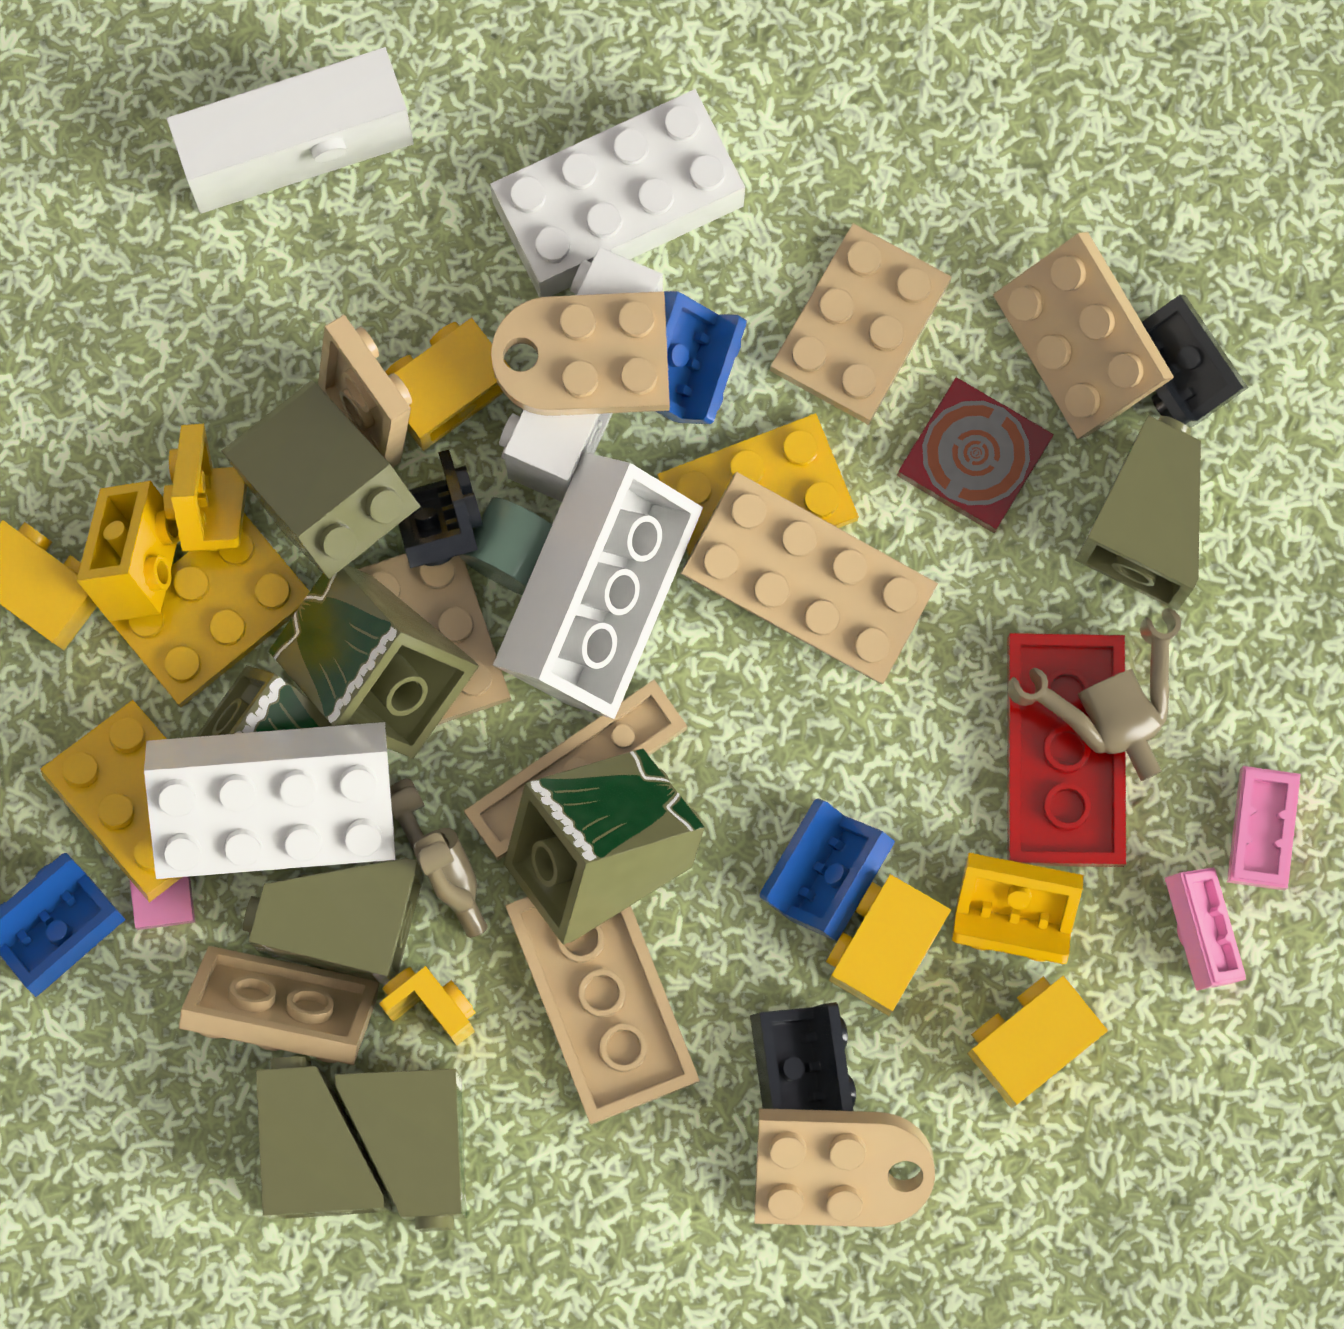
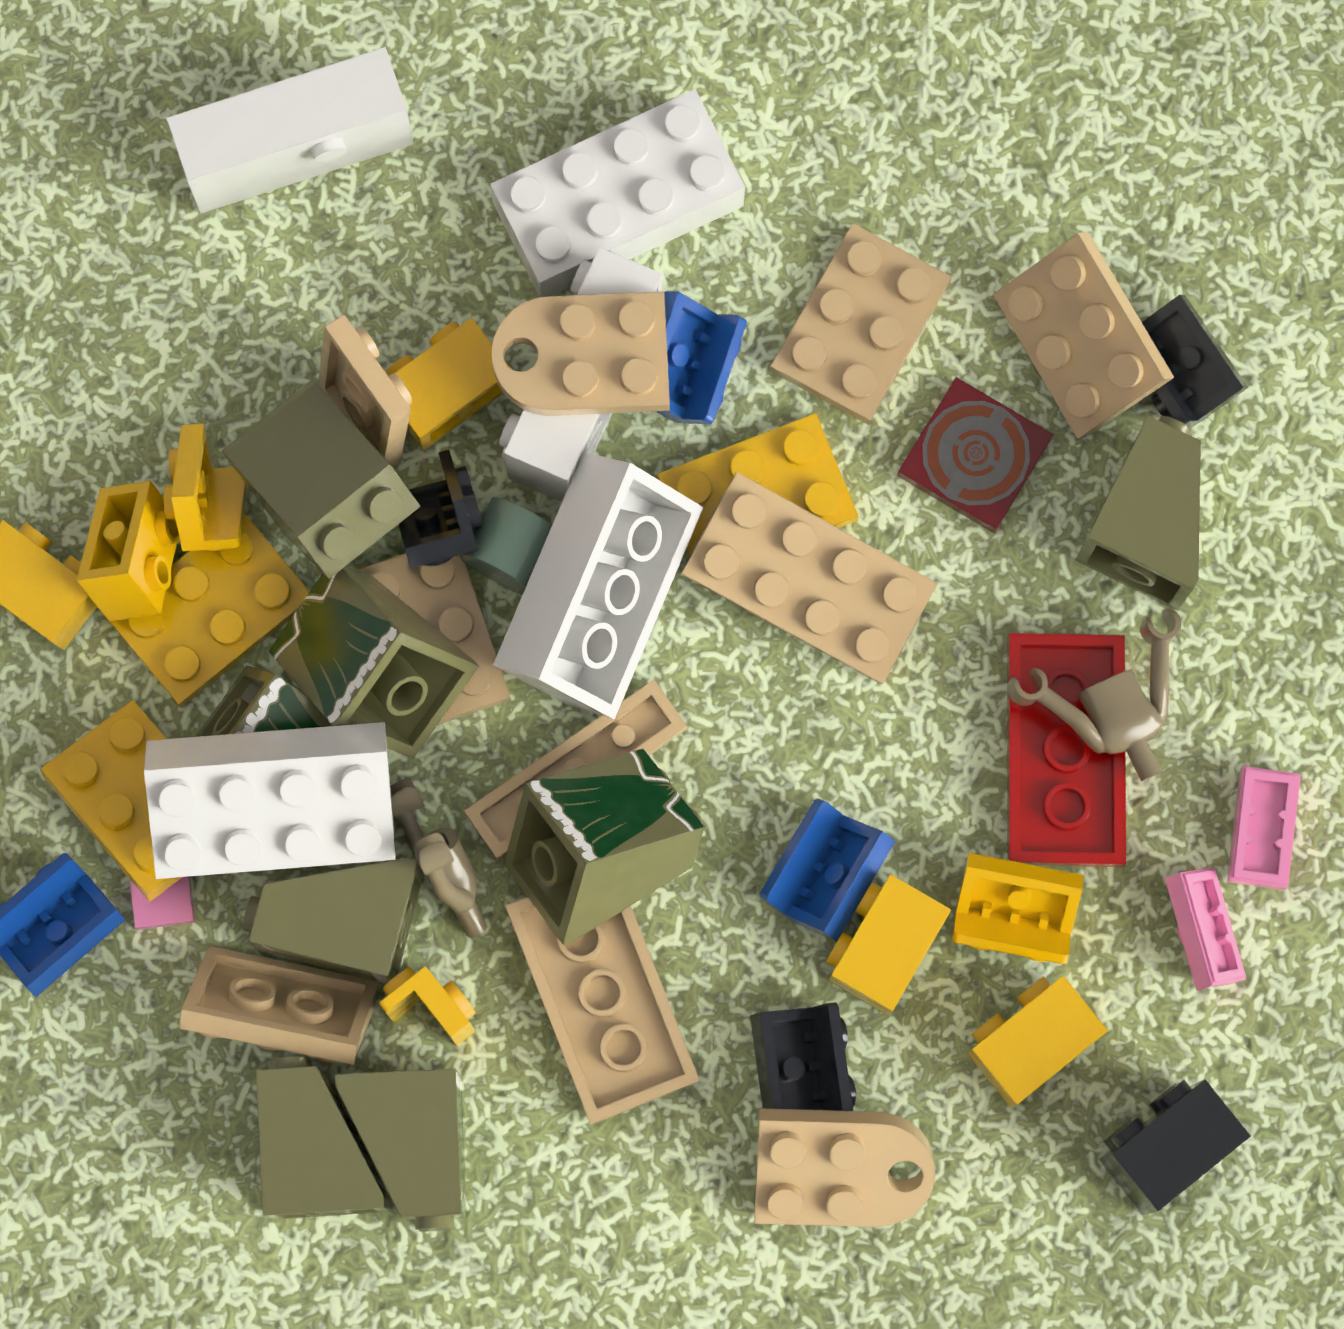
none -> black brick [1099,1079,1251,1215]

